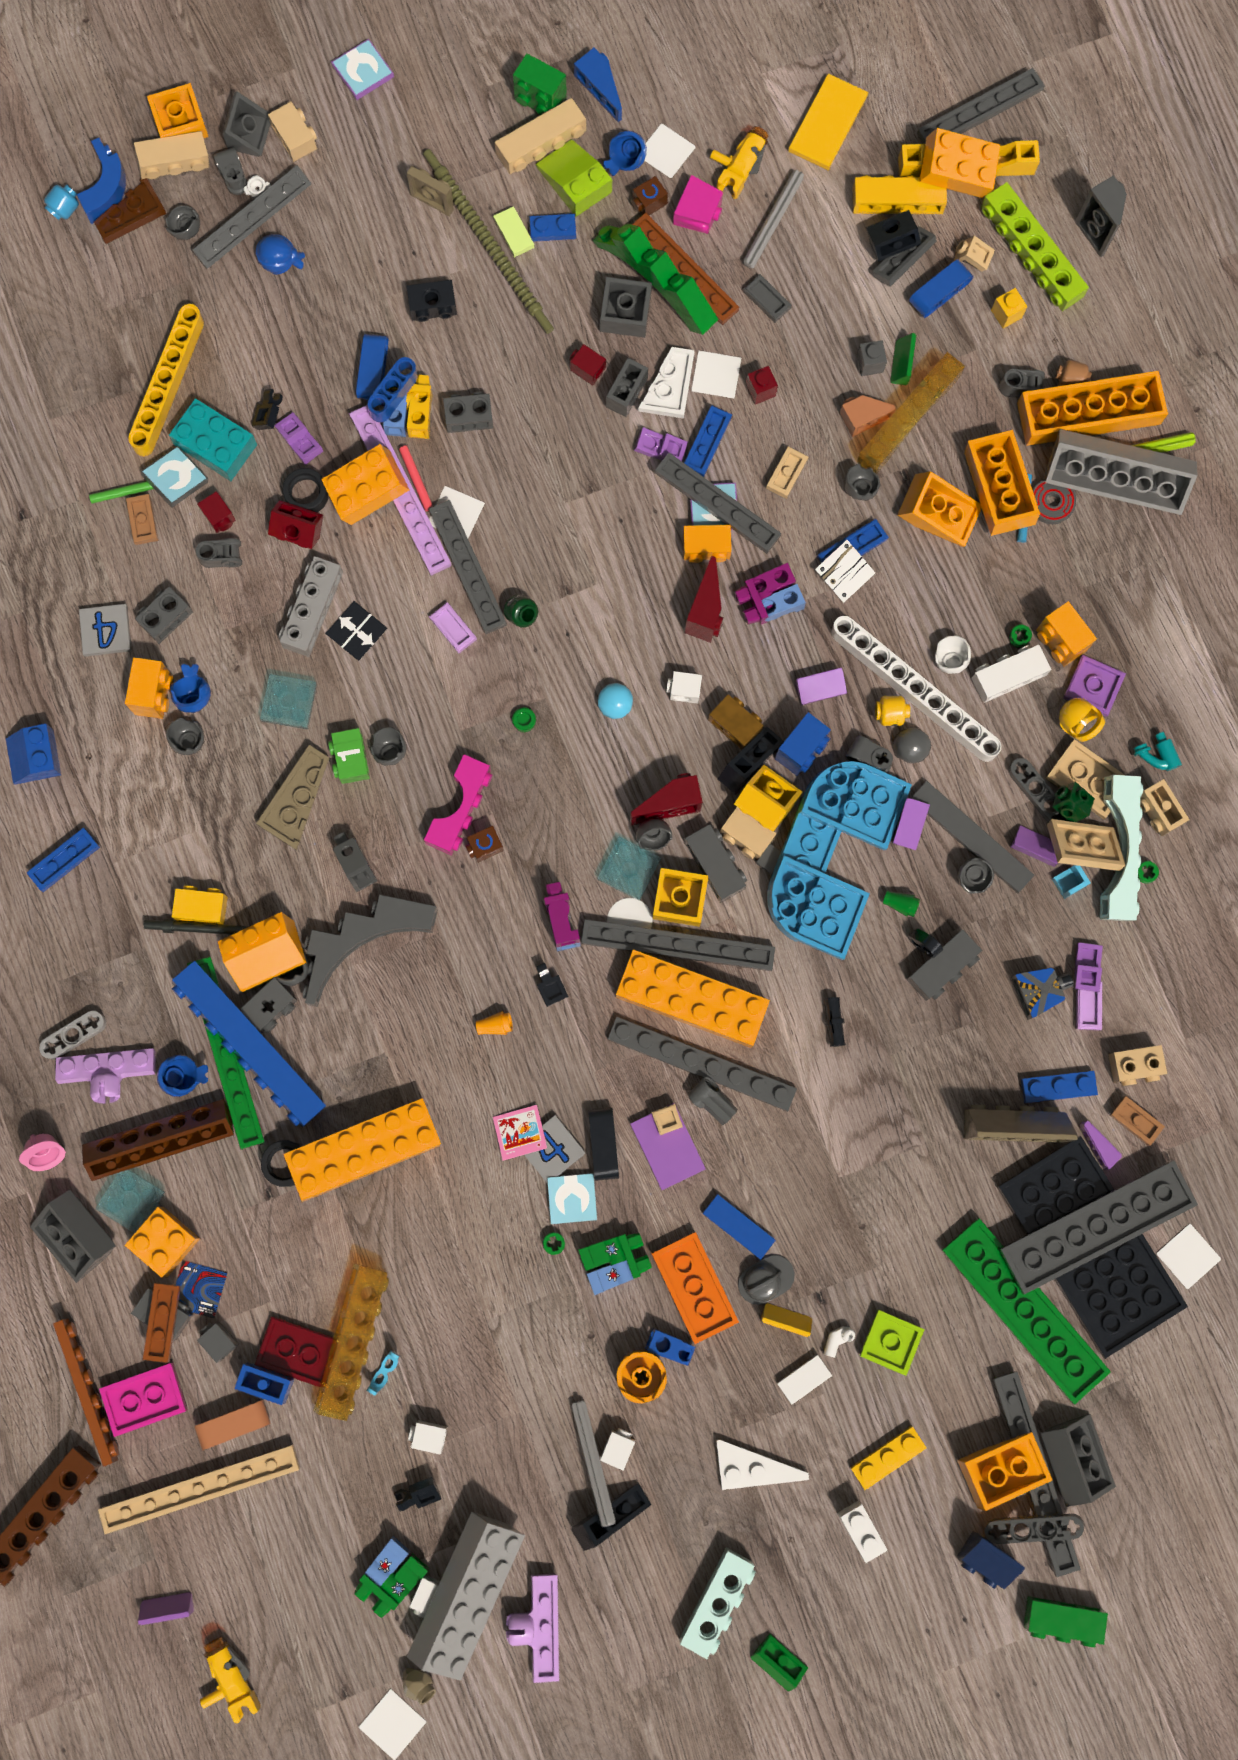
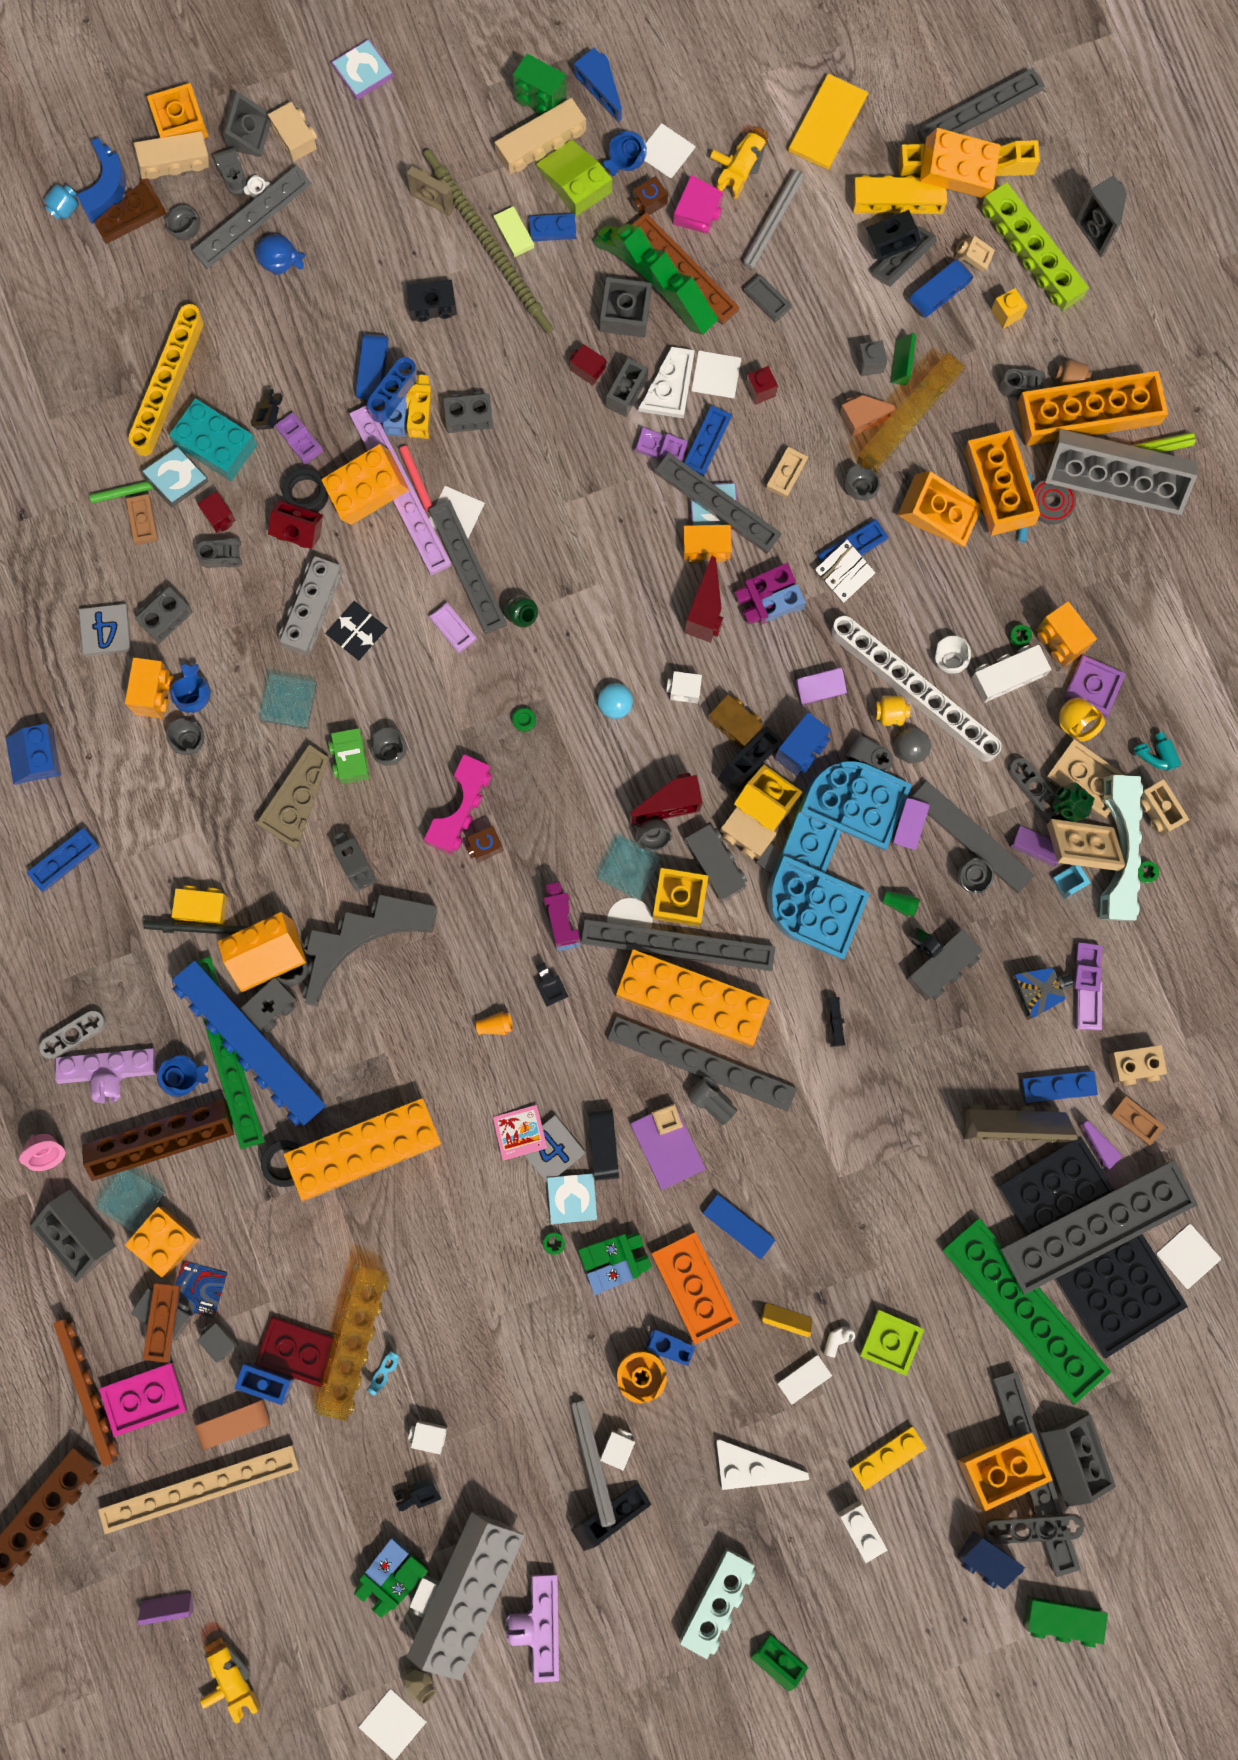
dark grey piece [738,1255,795,1305] -> none

